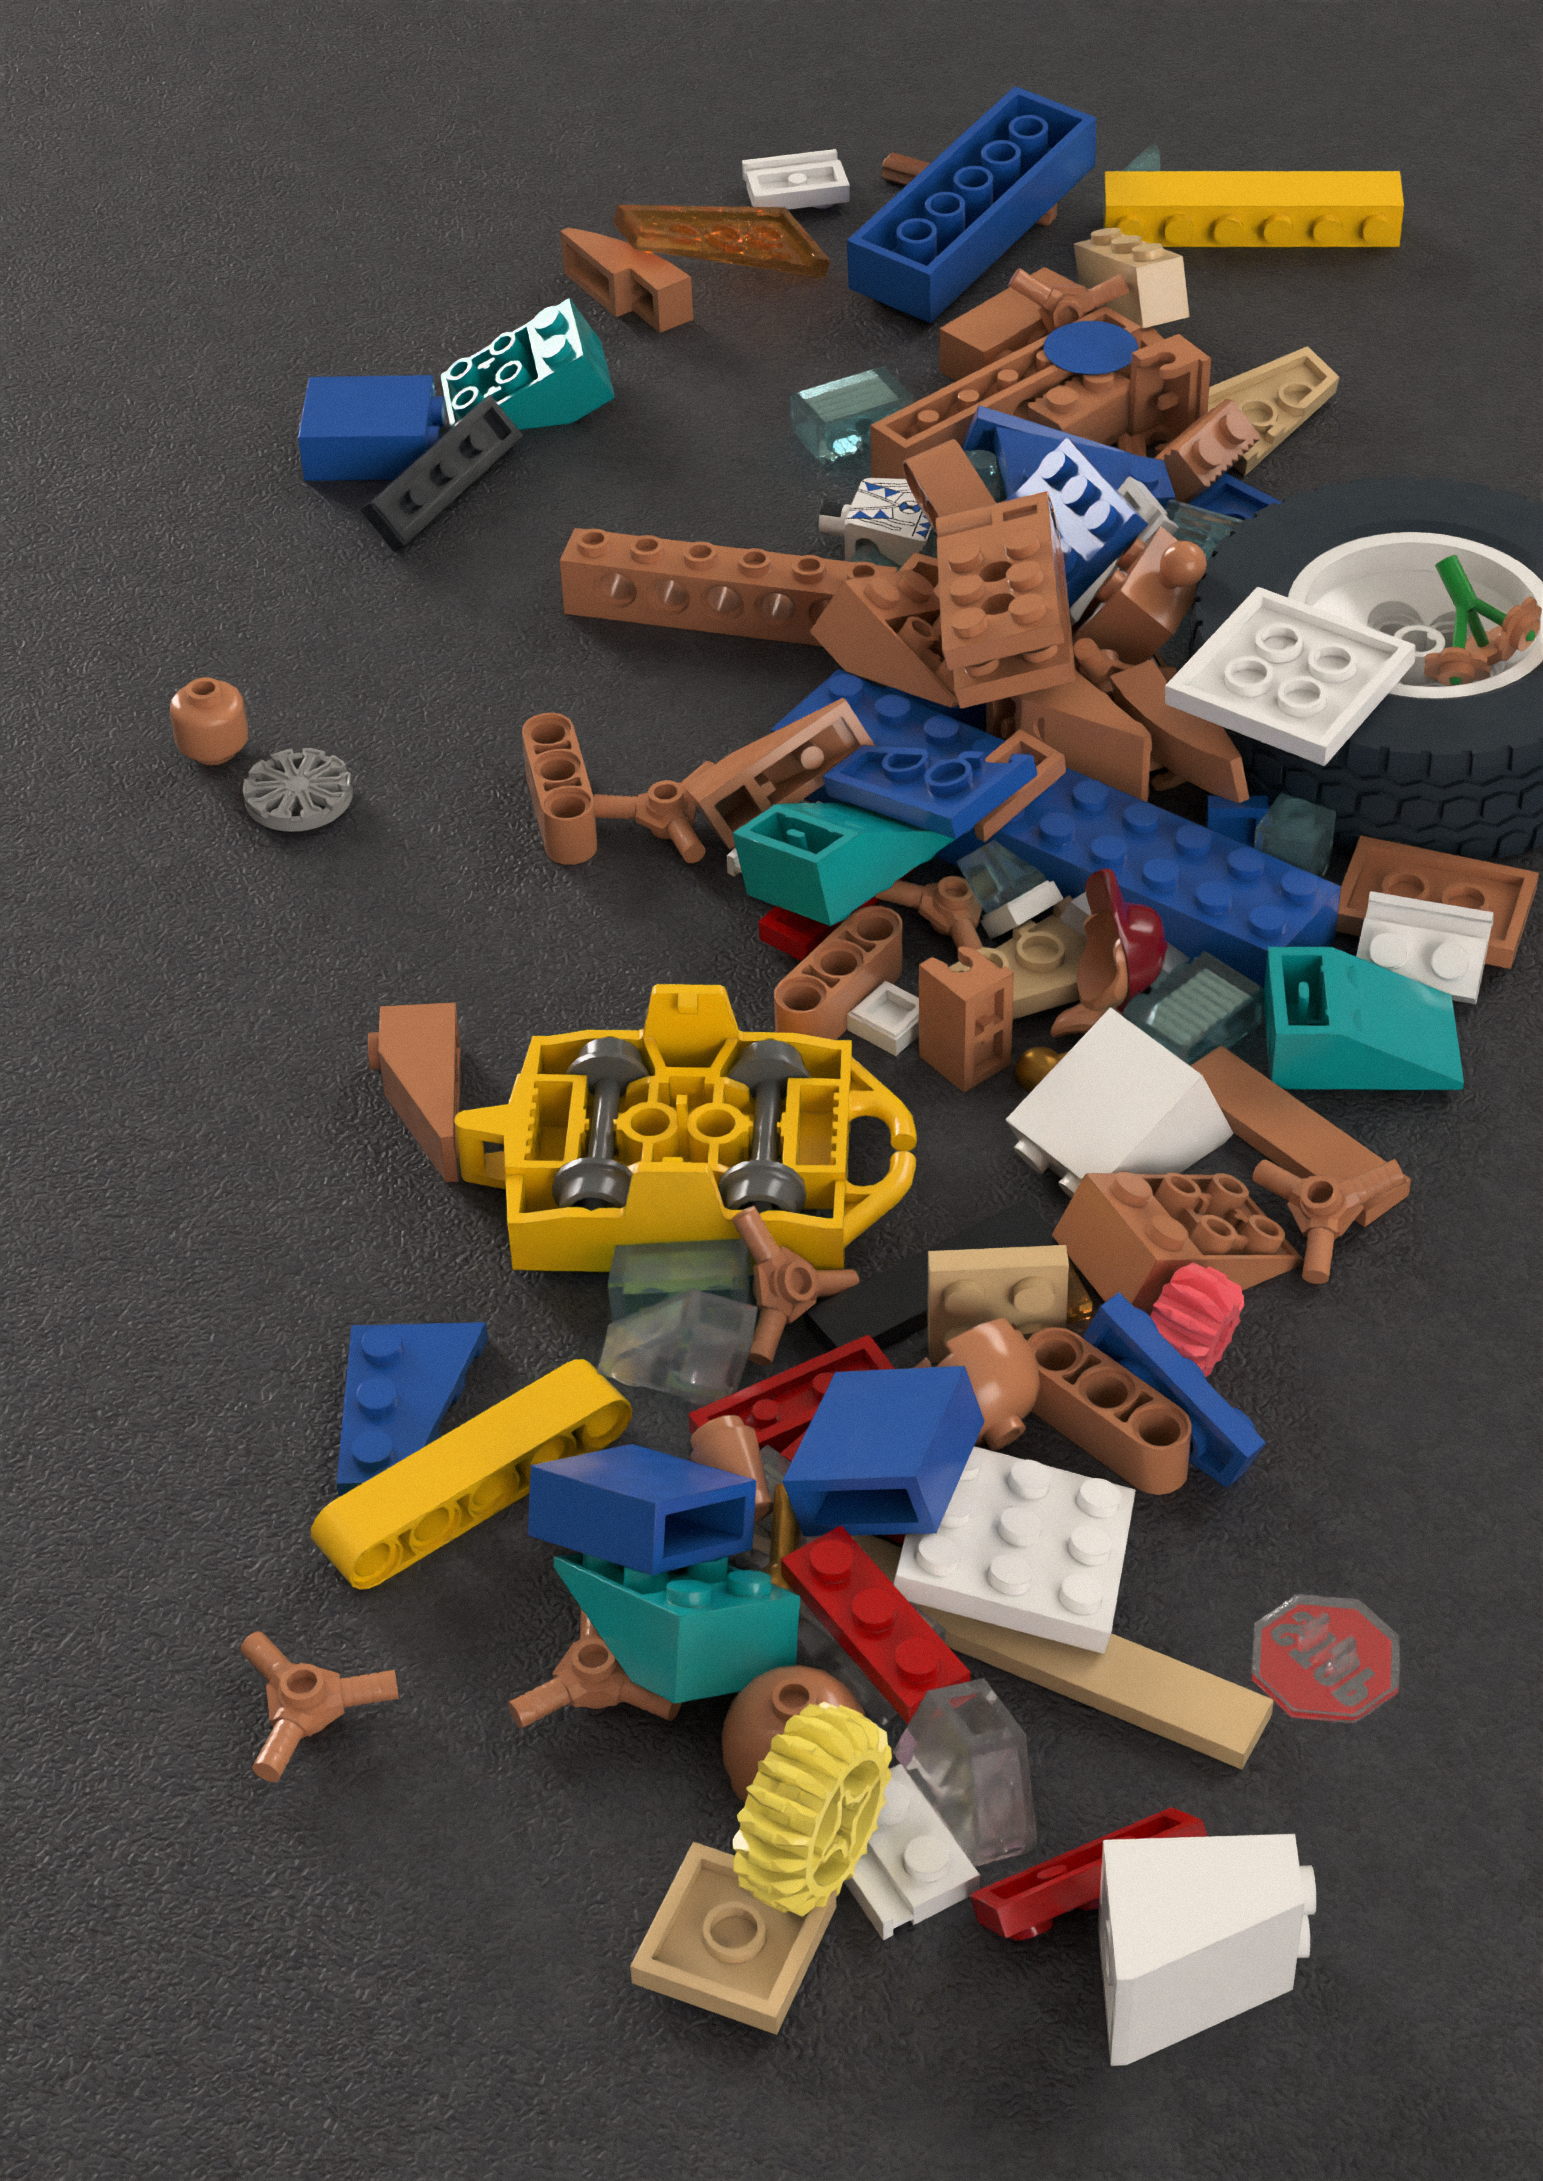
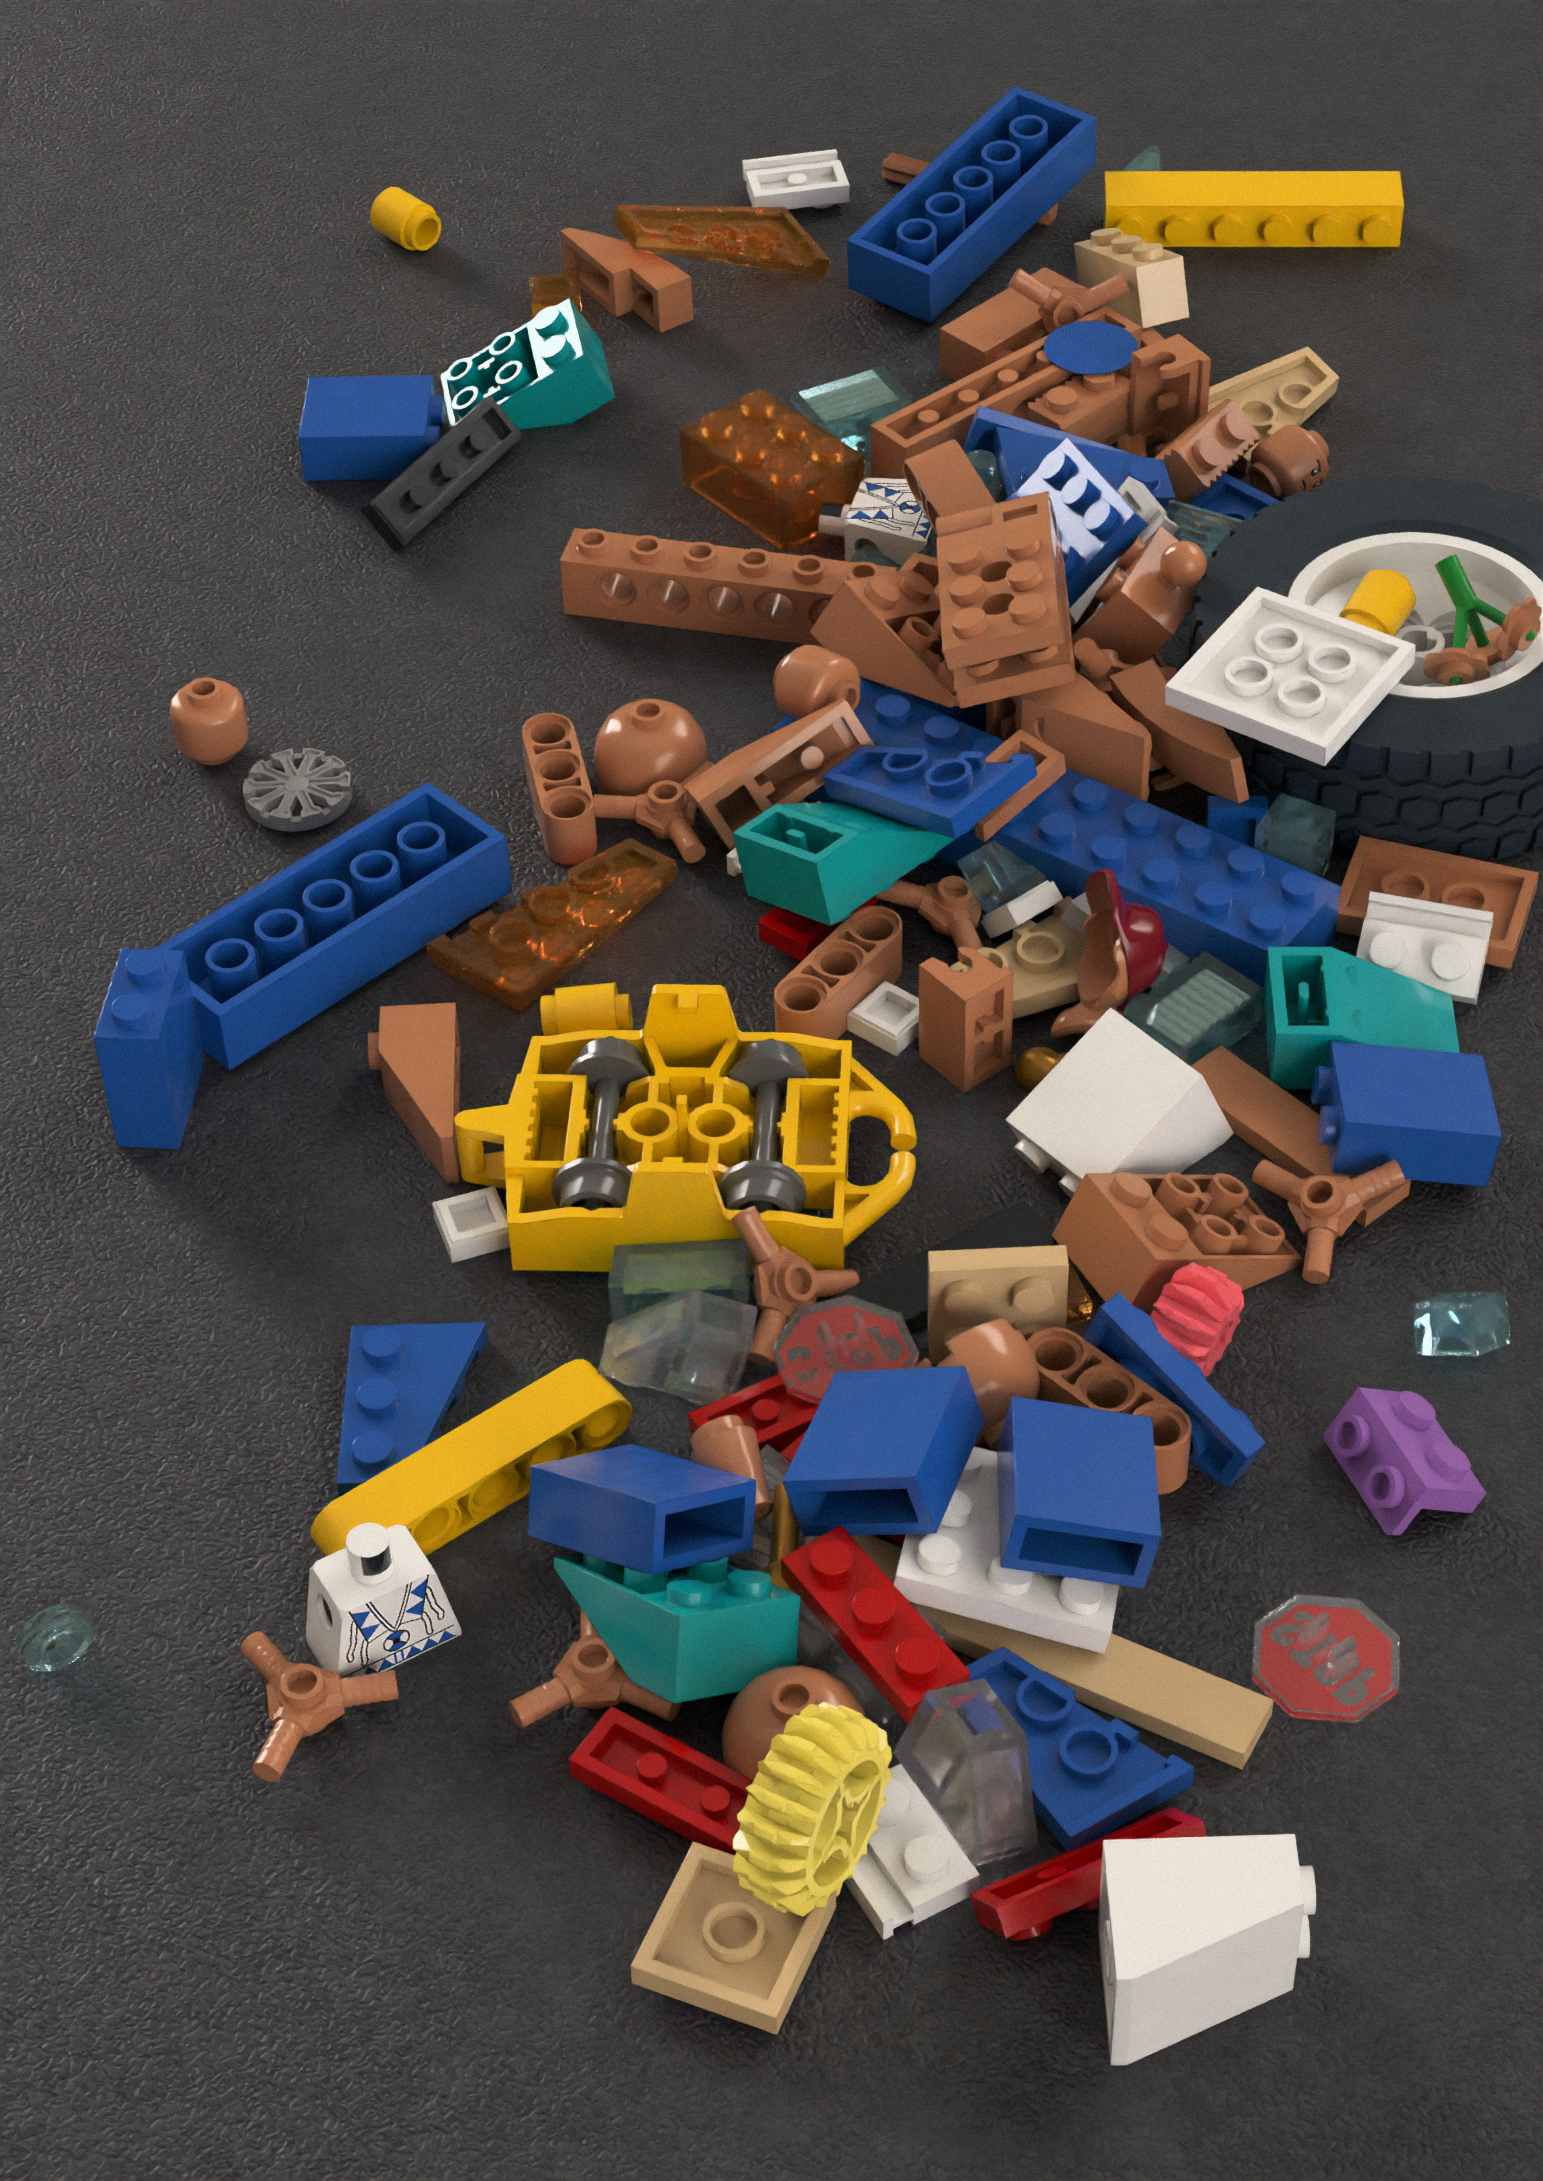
none -> clear light blue tile [16,1603,94,1672]
none -> blue brick [94,948,205,1149]
none -> blue brick [153,782,512,1071]
none -> white torso [306,1523,462,1678]
none -> yellow brick [370,187,442,251]
none -> clear orange wing [426,838,677,1011]
none -> white tile [432,1186,510,1263]
none -> clear orange tile [529,272,582,319]
none -> yellow brick [540,982,633,1036]
none -> red plate [568,1706,753,1856]
none -> nougat cylinder [594,699,708,797]
none -> clear orange brick [679,388,865,552]
none -> clear piece [771,1295,919,1405]
none -> nougat head [773,644,861,720]
none -> blue wing [947,1646,1195,1852]
none -> blue brick [997,1396,1162,1589]
none -> nougat head [1248,425,1329,502]
none -> blue brick [1311,1041,1502,1187]
none -> medium lavender bracket [1324,1387,1487,1536]
none -> yellow brick [1339,569,1416,637]
none -> clear light blue slope [1412,1292,1510,1356]

